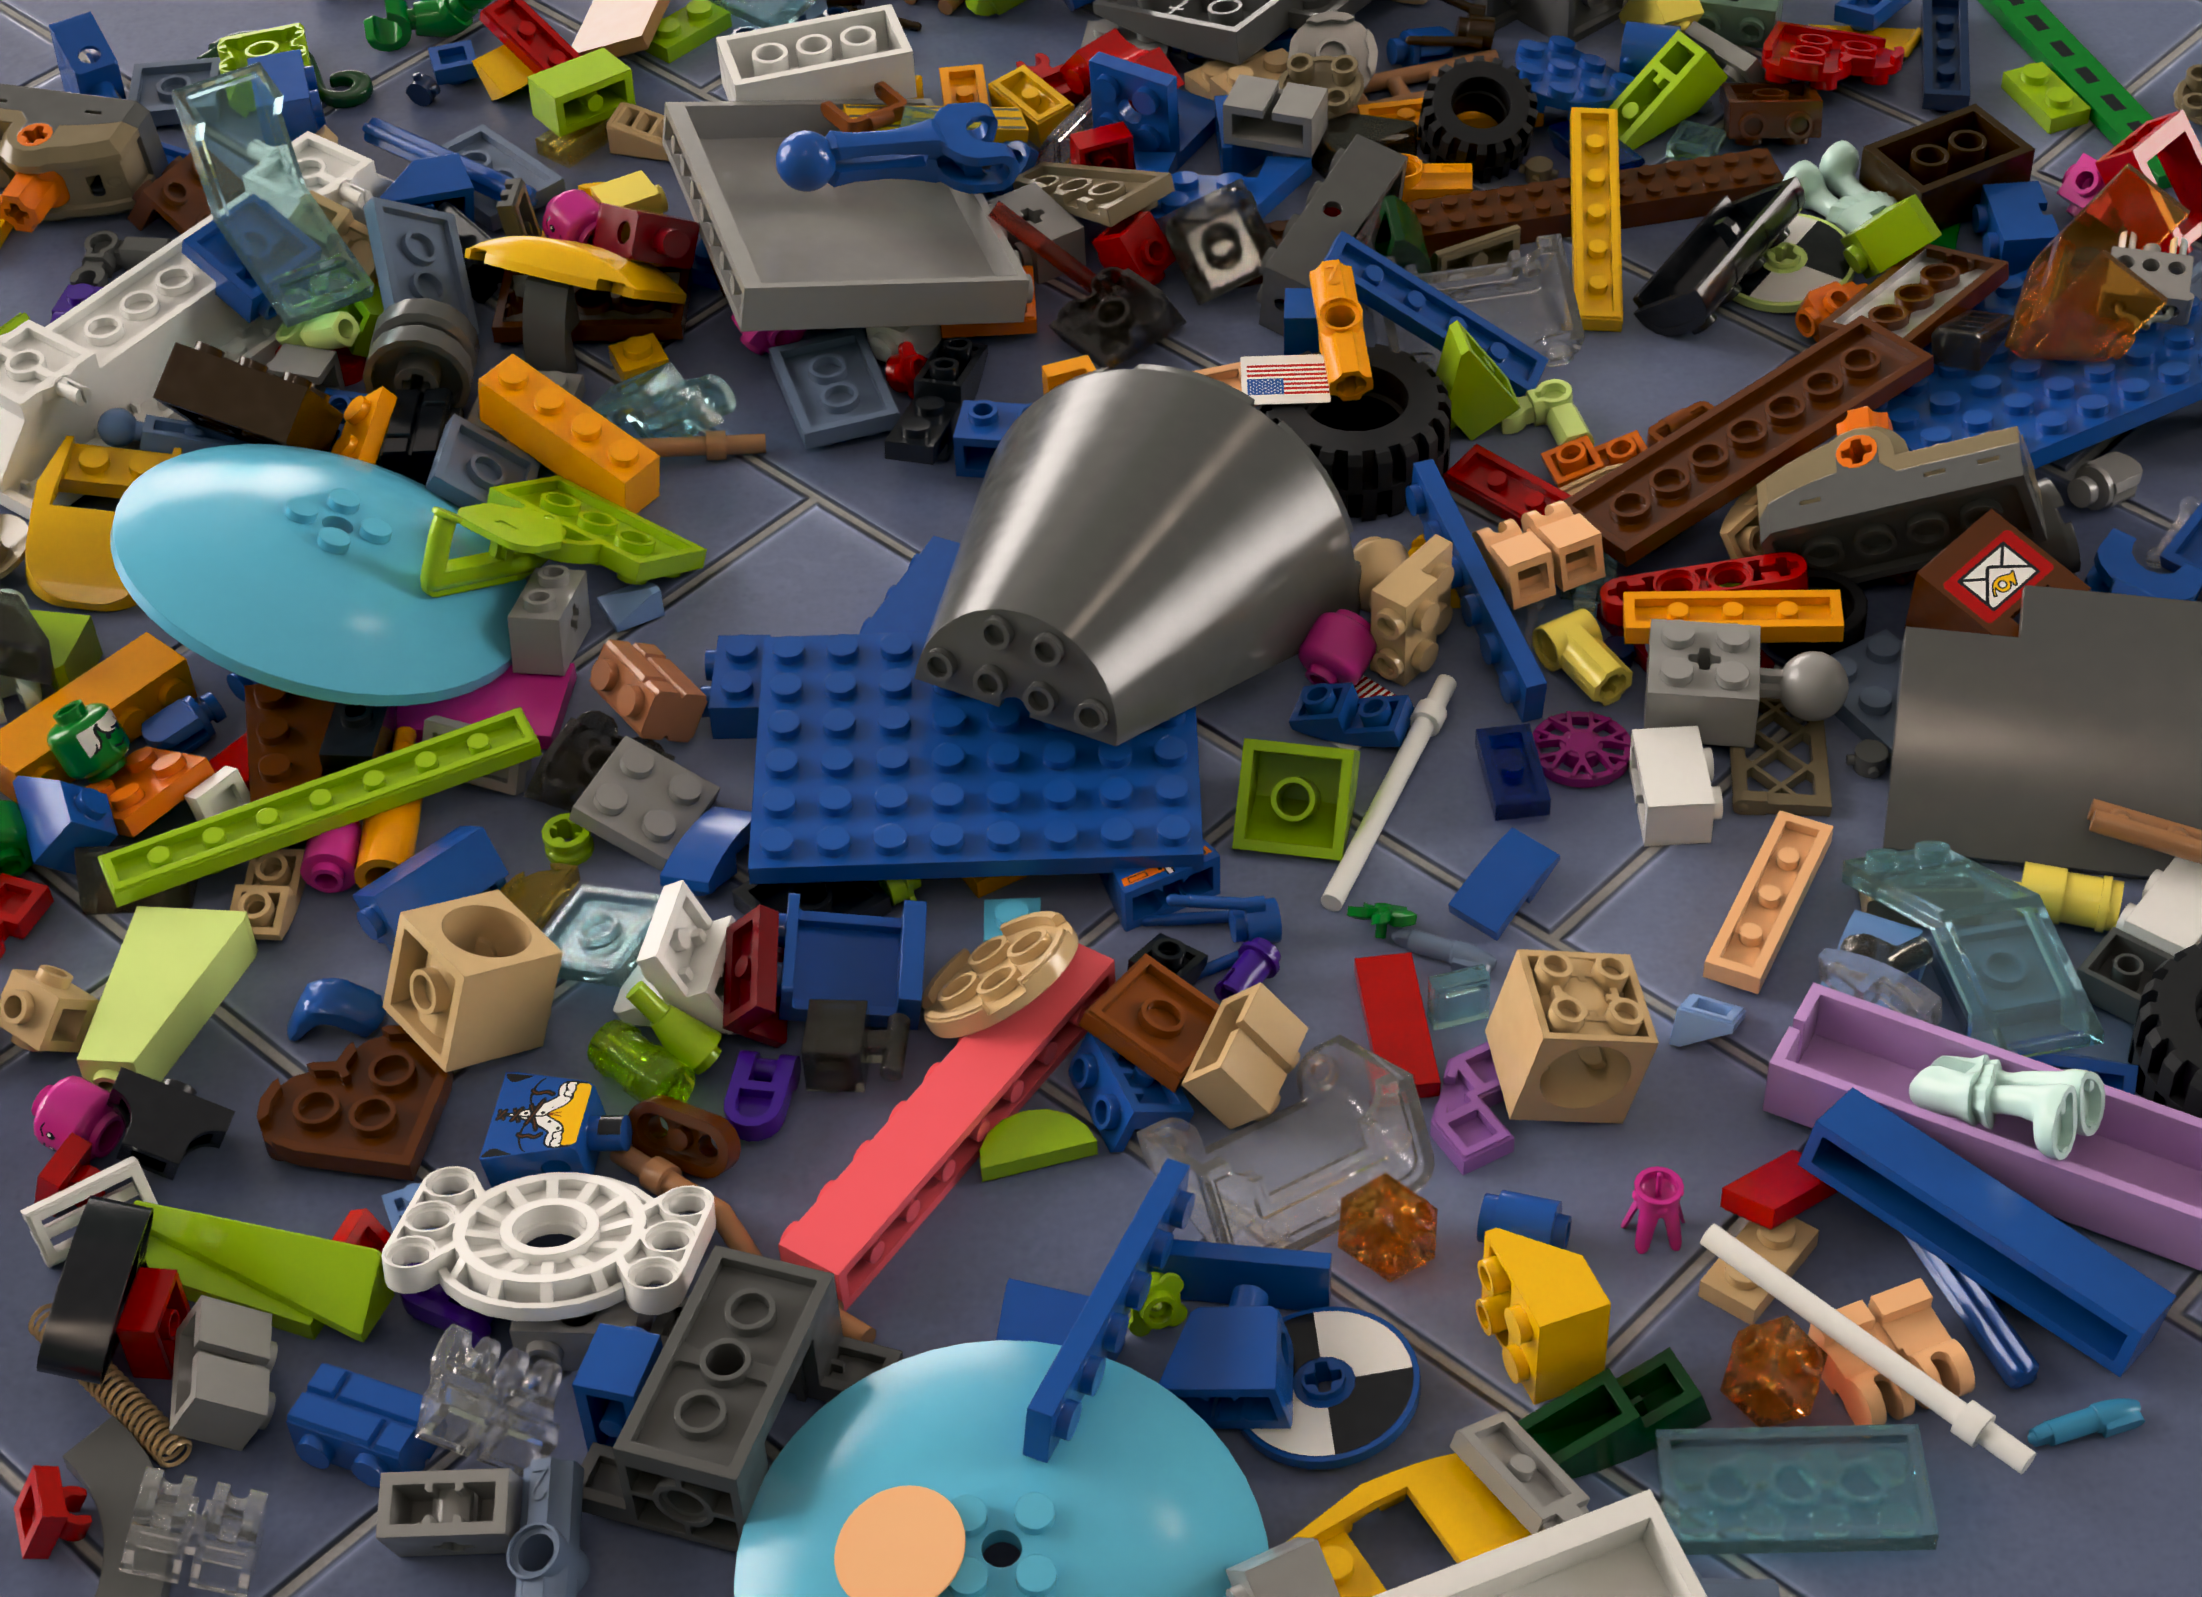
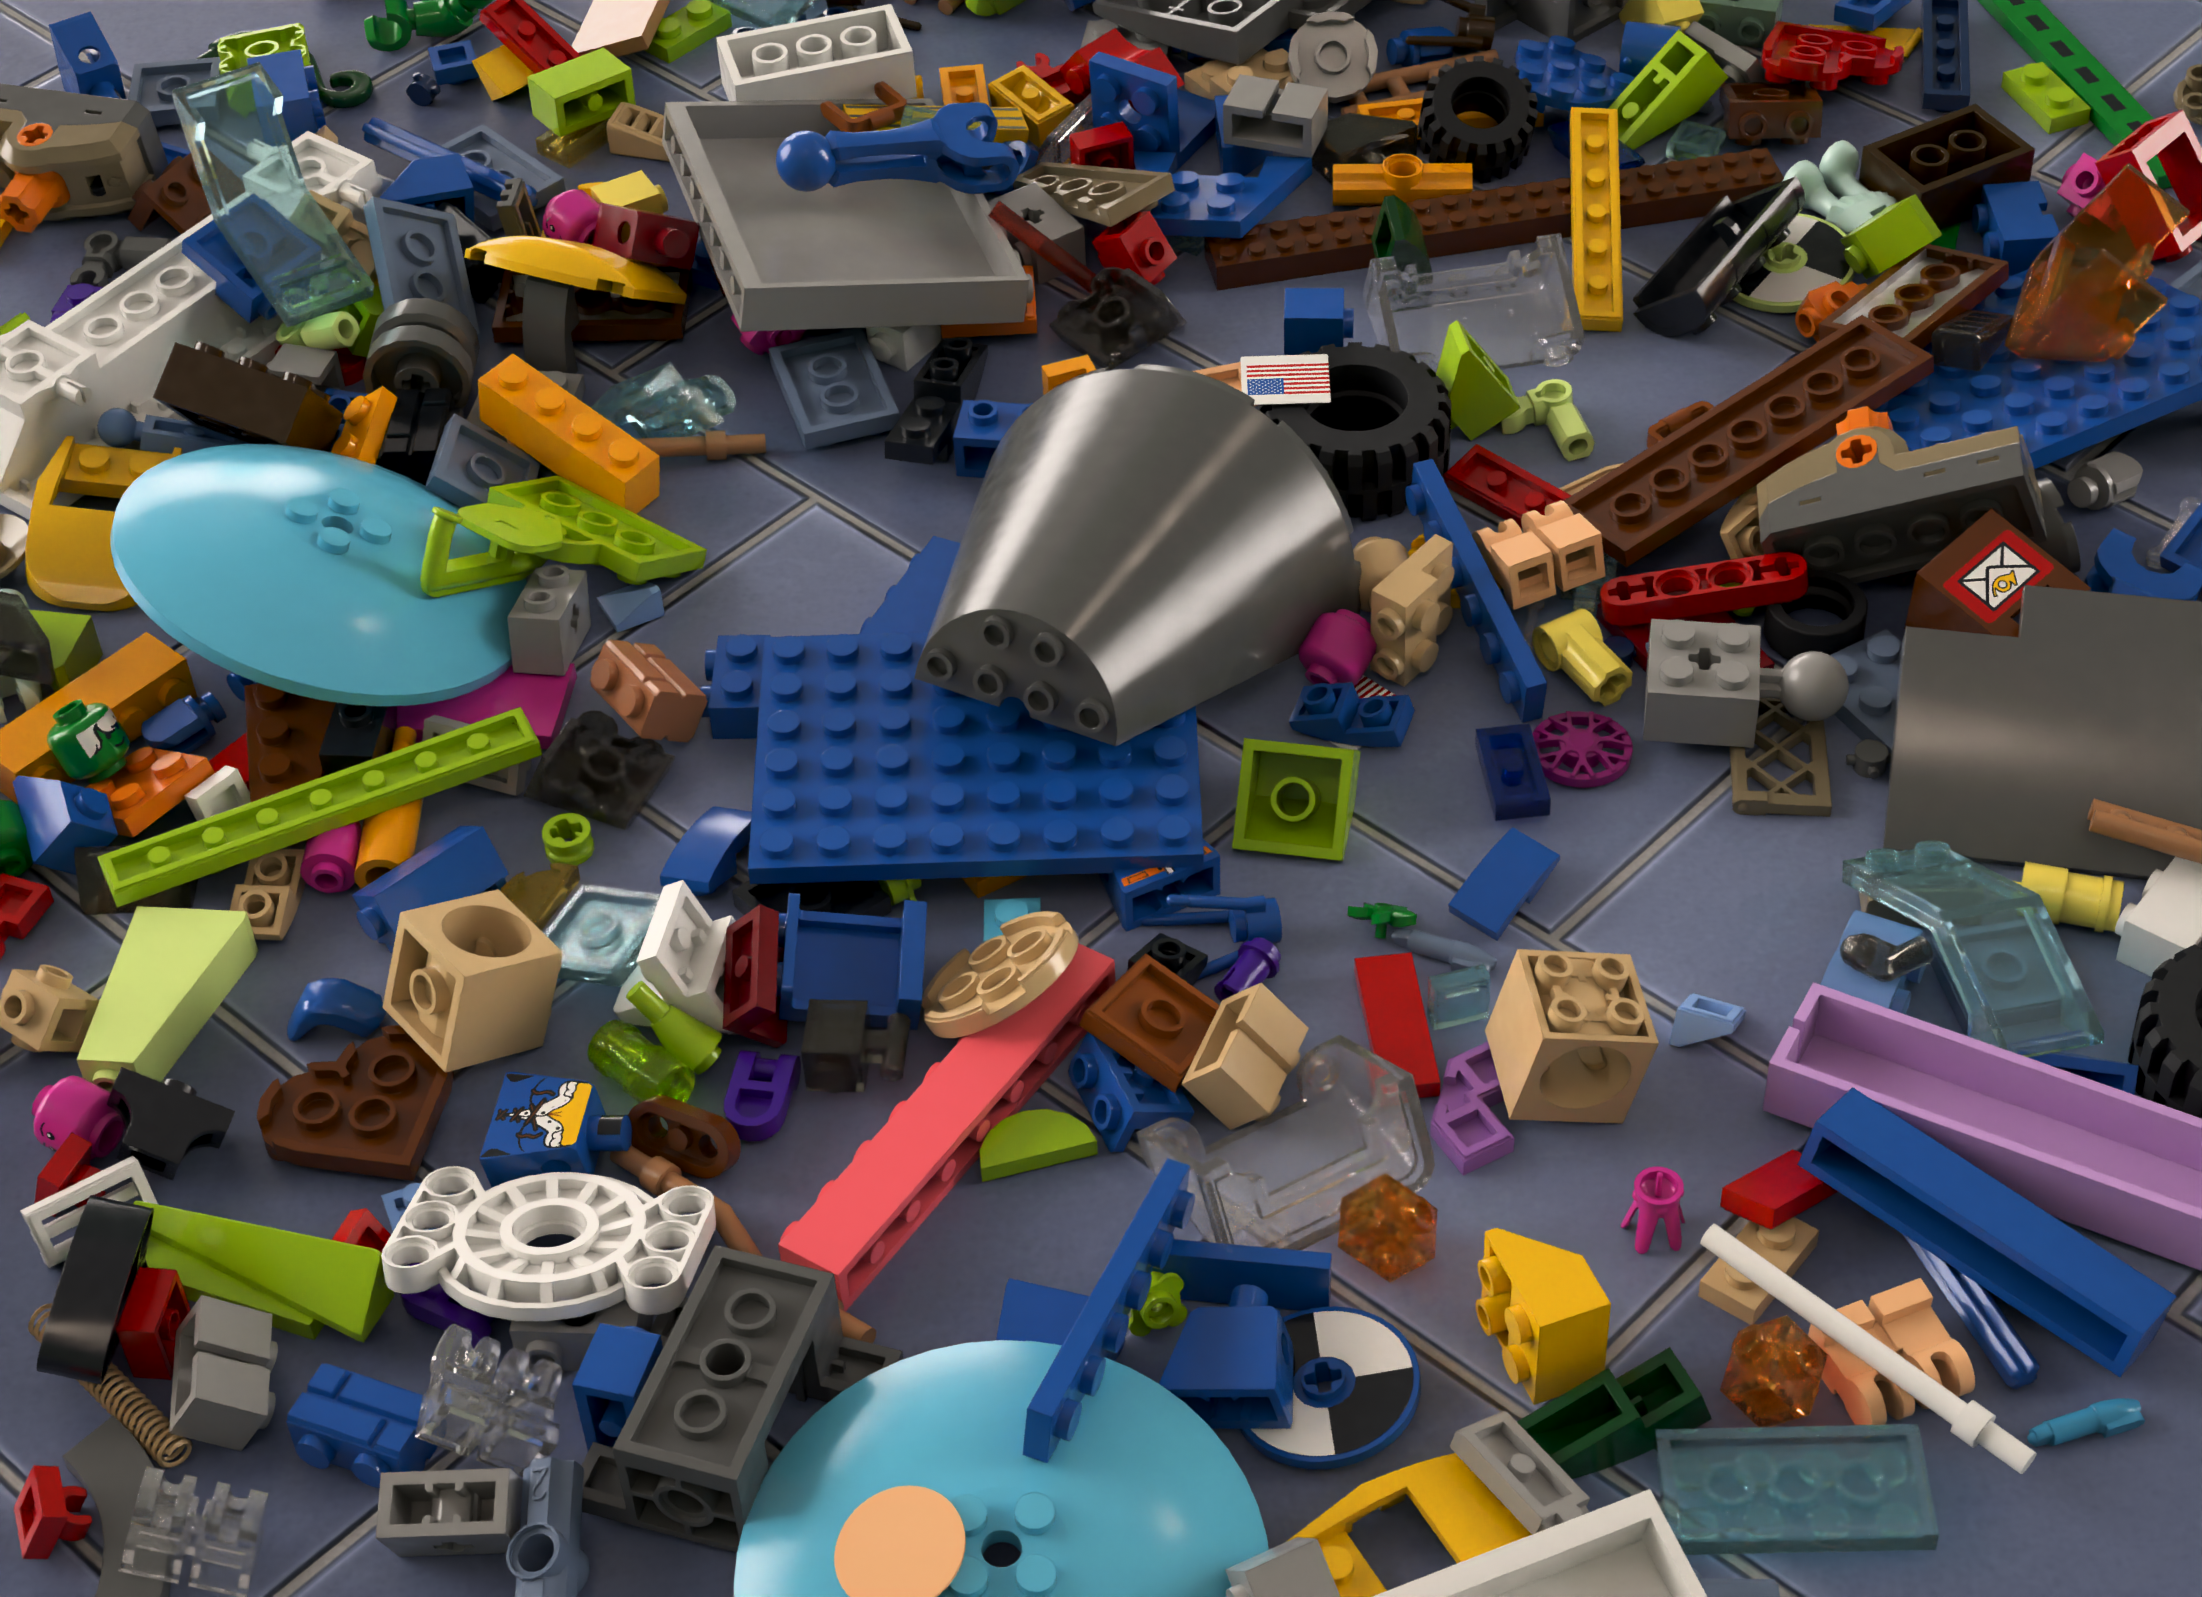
light grey plate [569,735,720,871] -> none
yellow plate [608,333,671,387] -> none
red plate [885,341,928,399] -> none
clear smoke slope [1157,178,1277,305] -> none
dark grey brick [1256,134,1408,336] -> none
dark tan dish [1278,53,1364,121] -> none
light orange piece [1309,259,1373,401] -> none
white bar [1321,674,1457,912] -> none
blue plate [1324,231,1549,397] -> none
dark tan slope [1429,224,1521,292] -> none
blue brick [1477,1190,1572,1250] -> none
dark tan piece [1519,156,1559,184] -> none
orange slope [1540,430,1648,488] -> none
light orange plate [1623,589,1844,644] -> none
white piece [1629,726,1723,847] -> none
light nougat plate [1703,810,1834,994] -> none
clear slope [1818,948,1942,1025] -> none
light aqua piece [1909,1054,2105,1160] -> none
dark grey piece [2073,926,2174,1025] -> none
light grey piece [2097,231,2194,330] -> none

